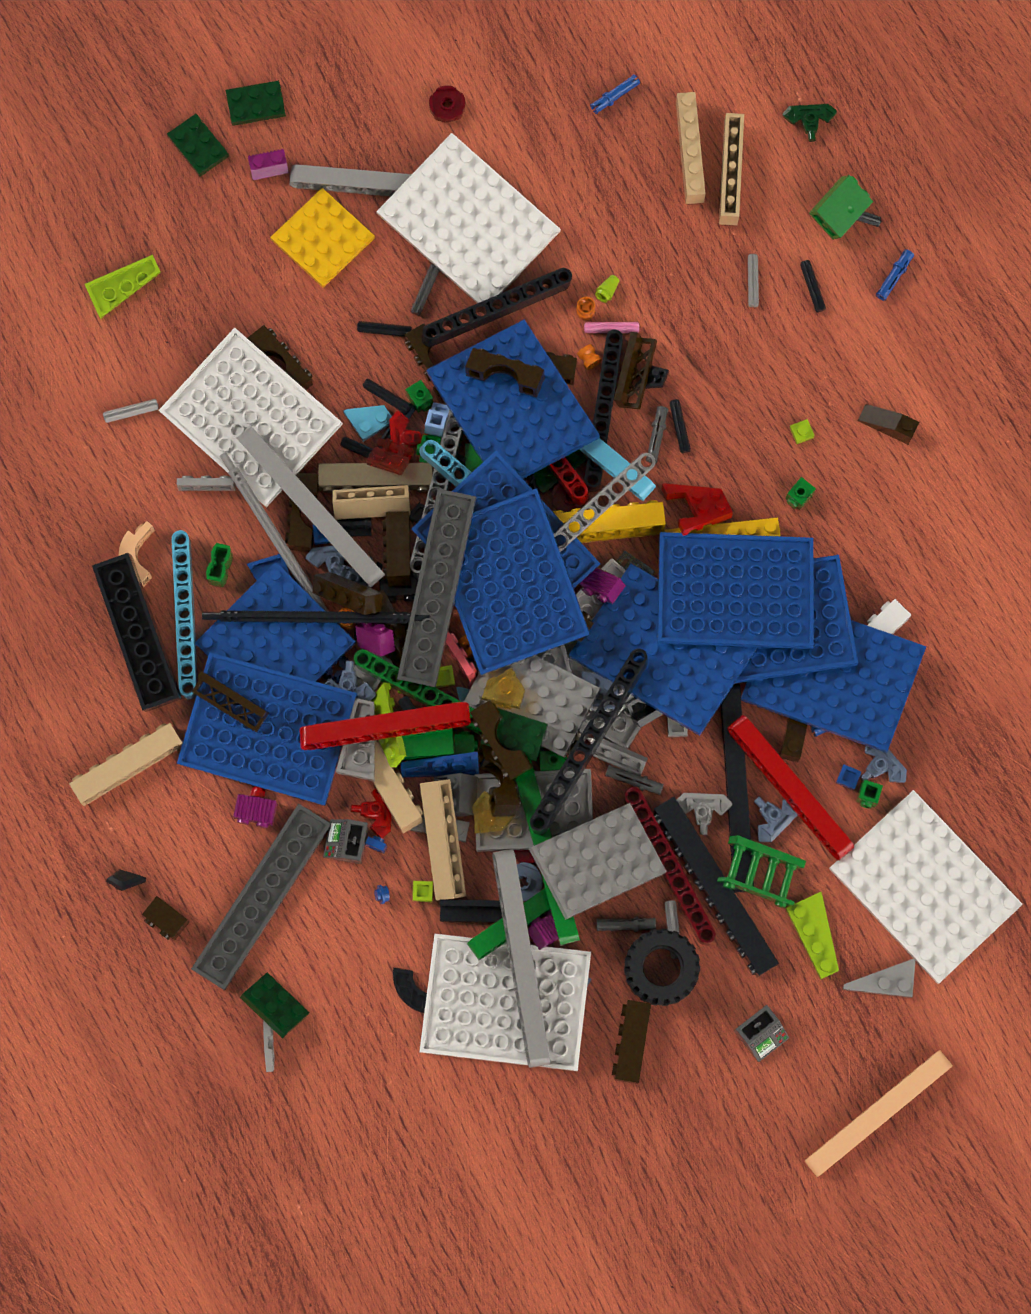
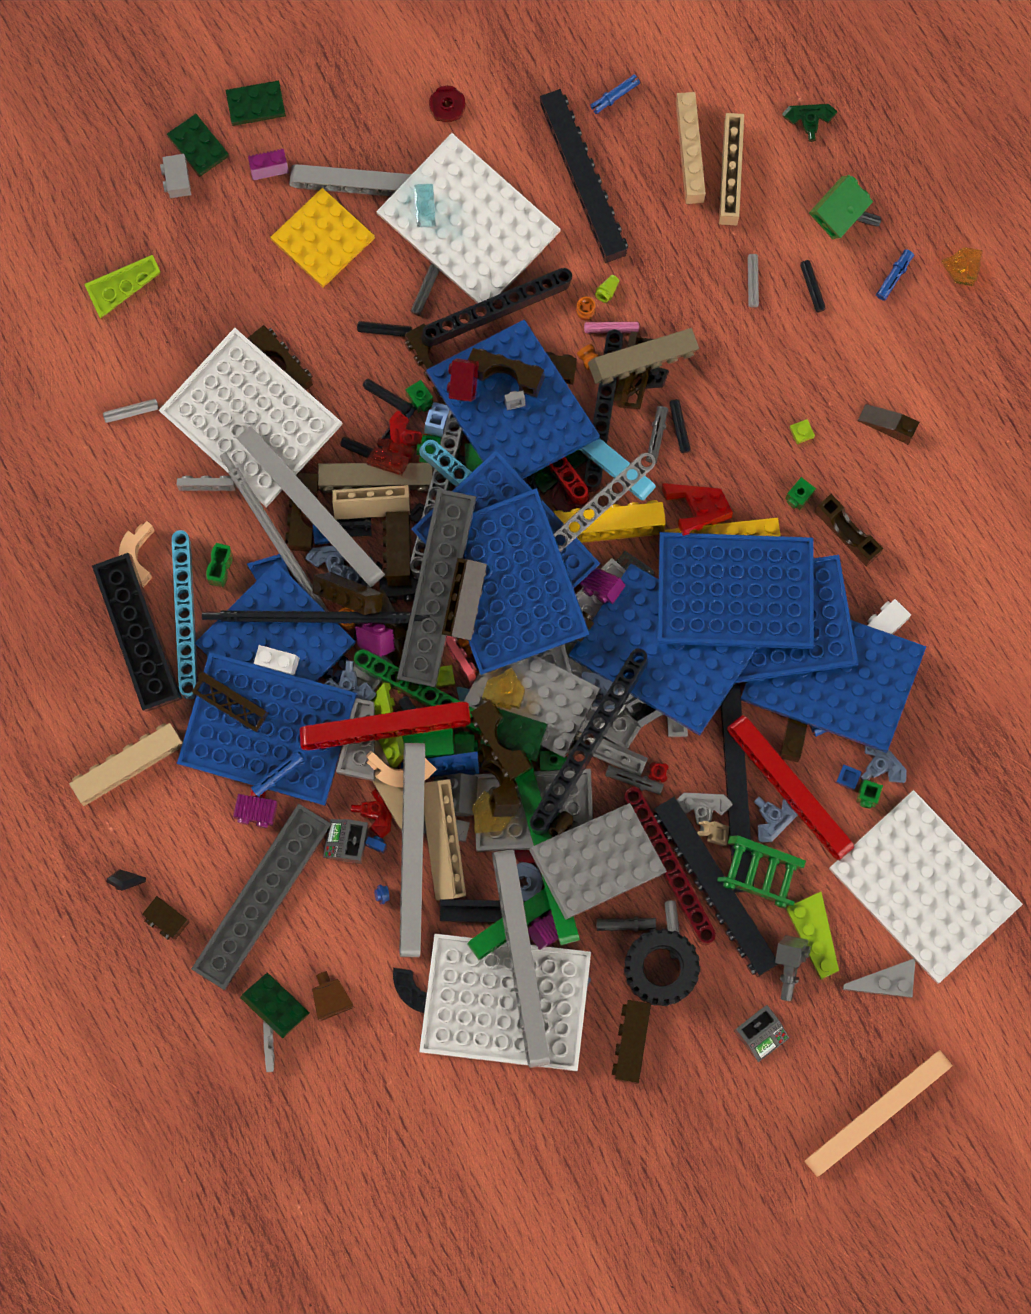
medium azure wing [343,405,392,442] -> none
lime plate [413,881,433,902] -> none
none -> light grey brick [160,154,192,198]
none -> blue pin [251,751,304,797]
none -> white brick [254,645,300,676]
none -> reddish brown torso [312,971,355,1022]
none -> light nougat arch [366,751,437,787]
none -> light grey beam [399,743,425,957]
none -> clear light blue brick [414,184,436,227]
none -> brick [442,558,487,640]
none -> dark red brick [447,359,479,401]
none -> light grey plate [505,391,525,410]
none -> black brick [540,89,628,263]
none -> dark brown cone [549,811,573,837]
none -> dark tan brick [588,328,699,385]
none -> red plate [648,762,669,782]
none -> tan plate [697,821,729,846]
none -> dark grey brick [775,935,811,1001]
none -> dark brown arch [815,494,883,567]
none -> clear yellow plate [942,247,983,286]

